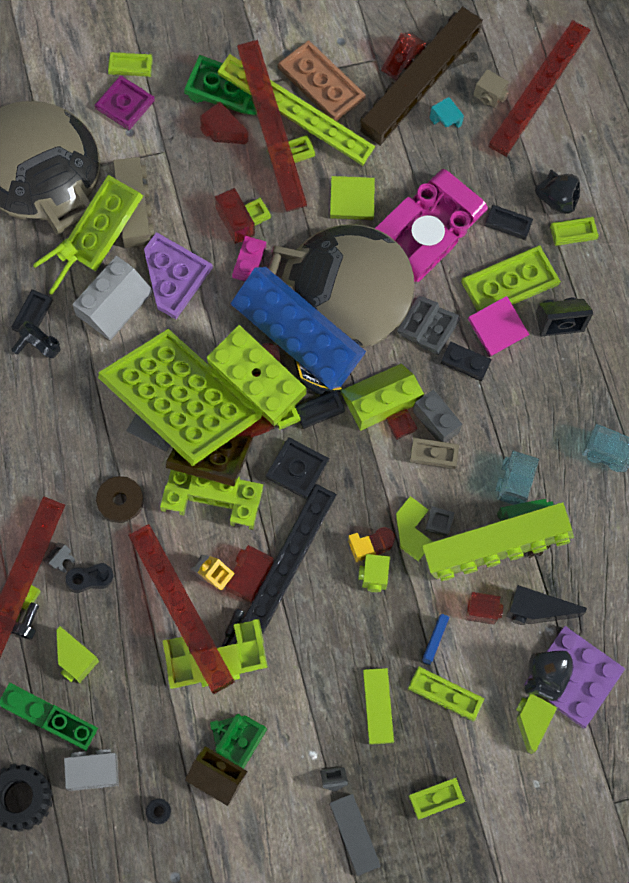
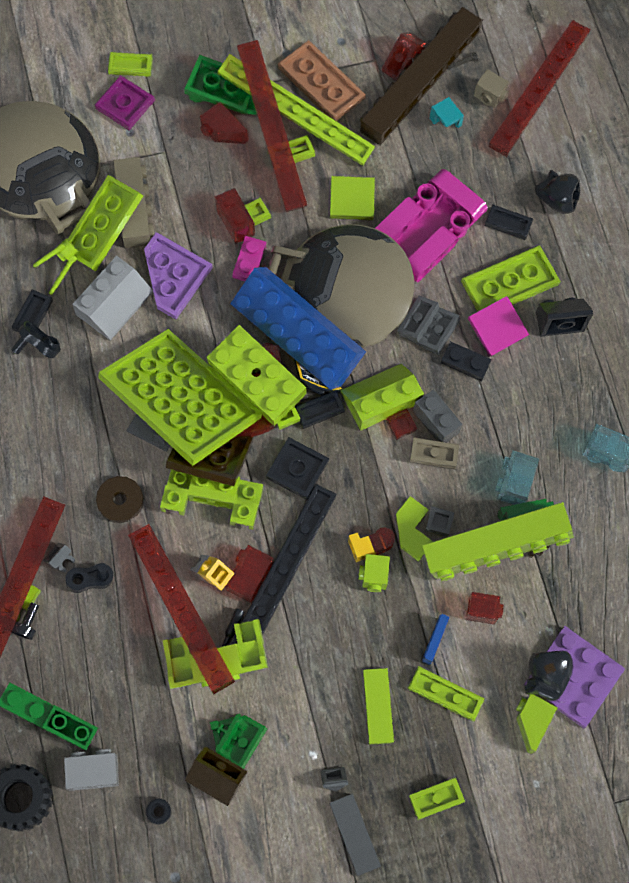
lime slope [57,626,99,684] -> none
white sticker [412,216,445,246] -> none
black slope [506,585,587,625] -> none
lime tile [550,217,599,246] -> none

